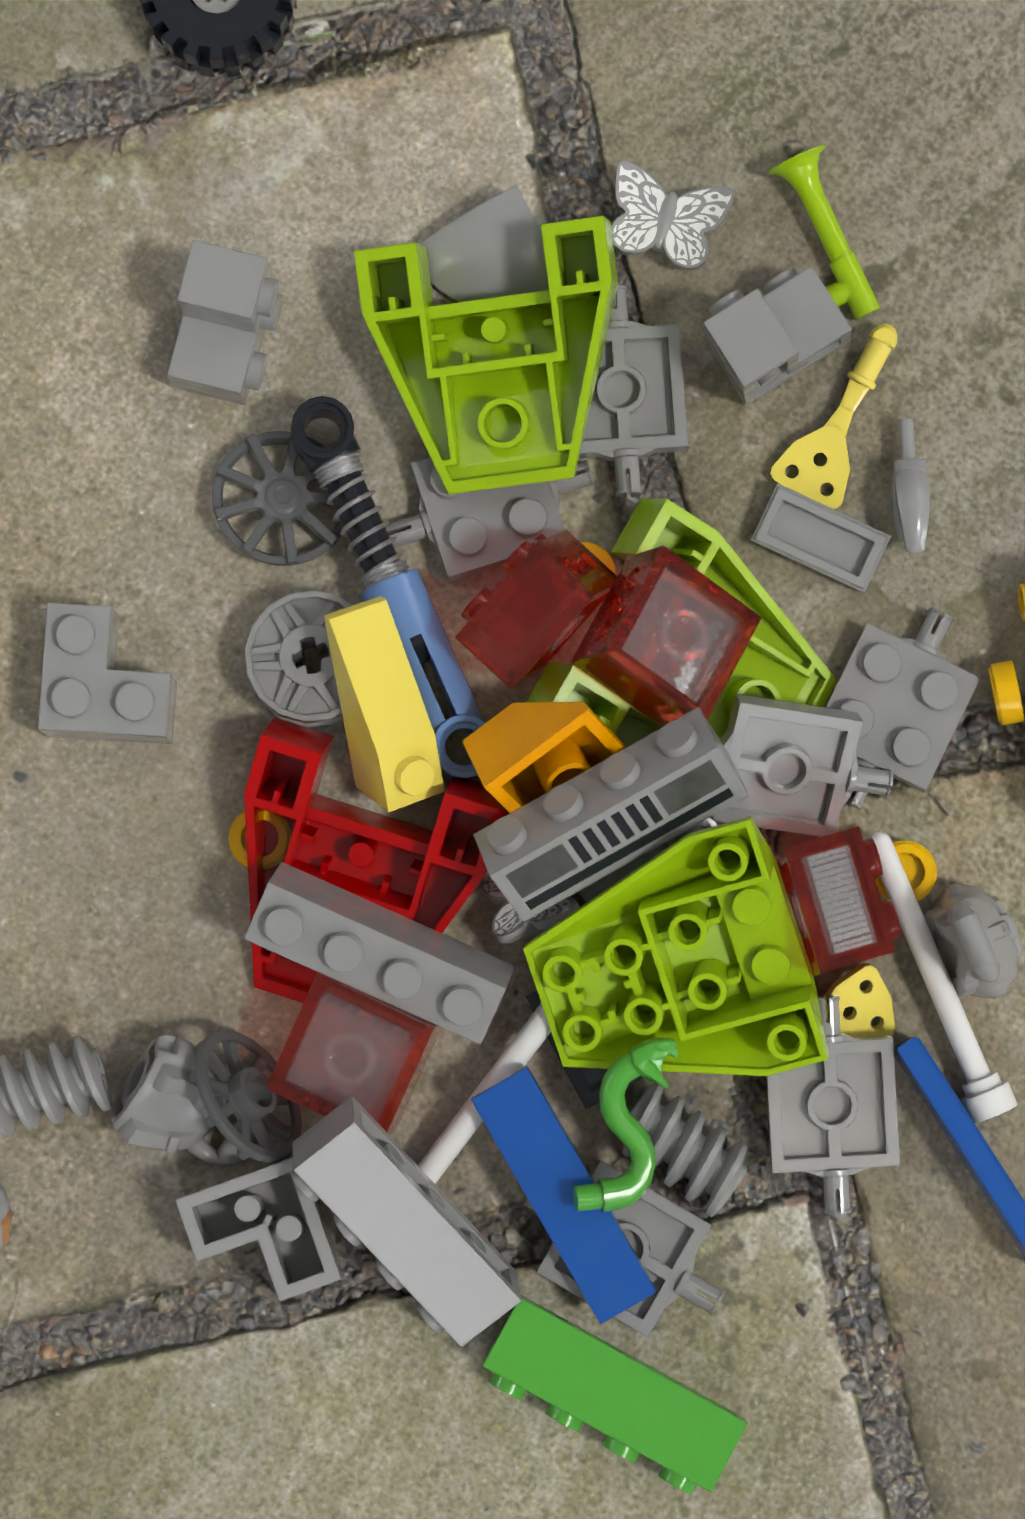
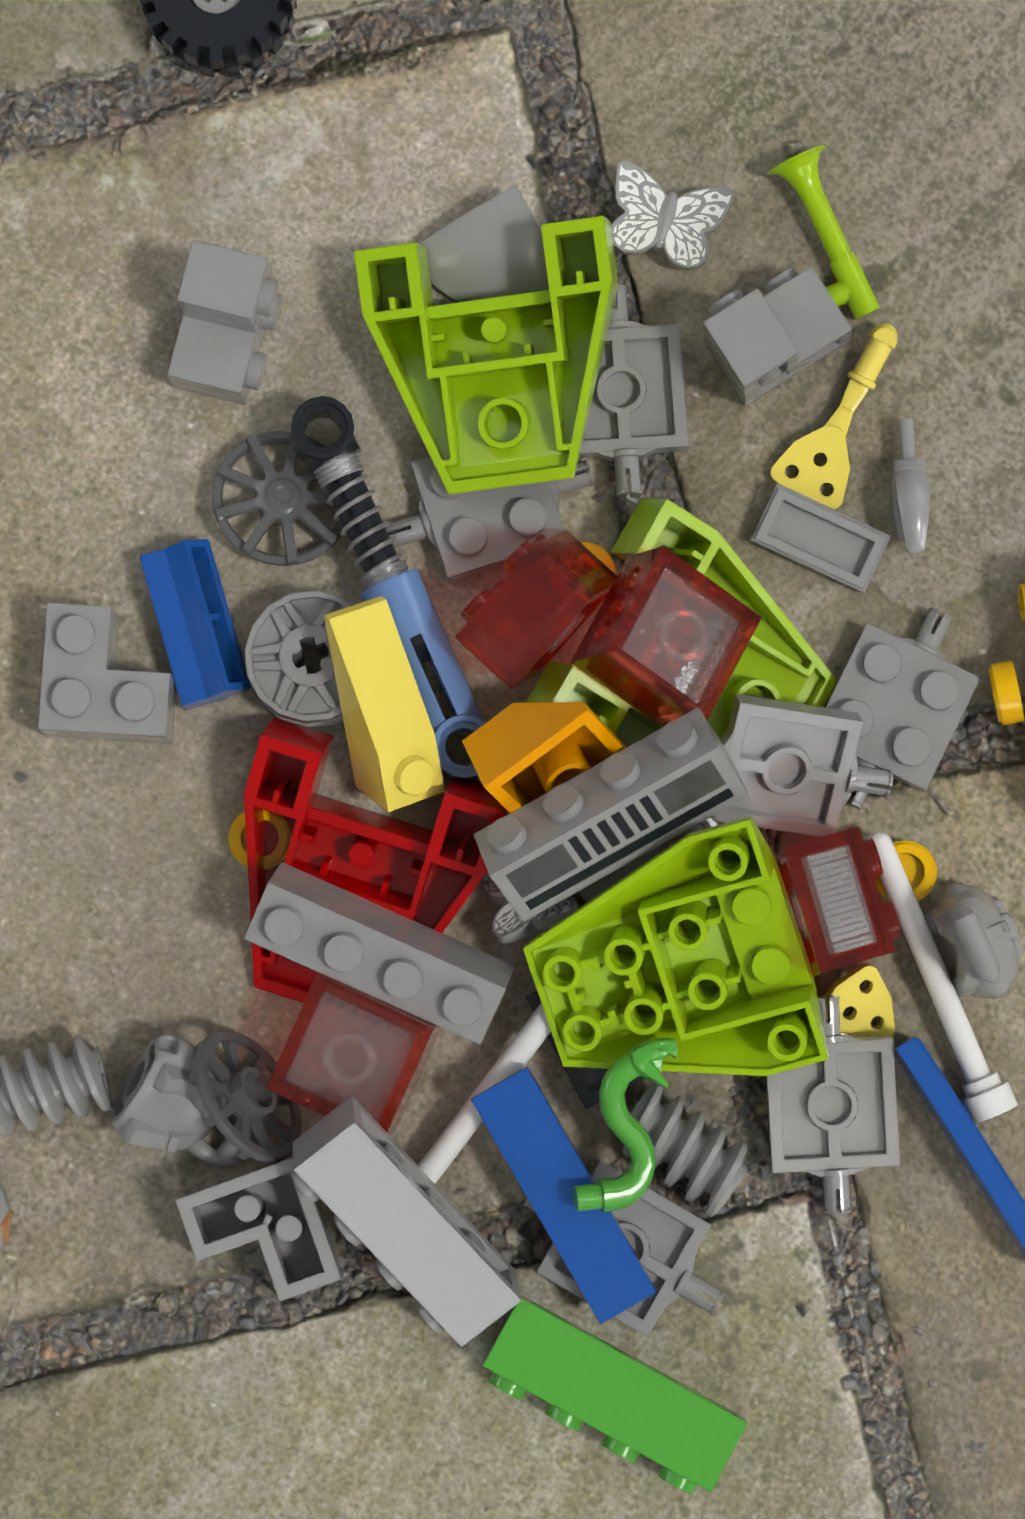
none -> blue piece [139,539,251,711]

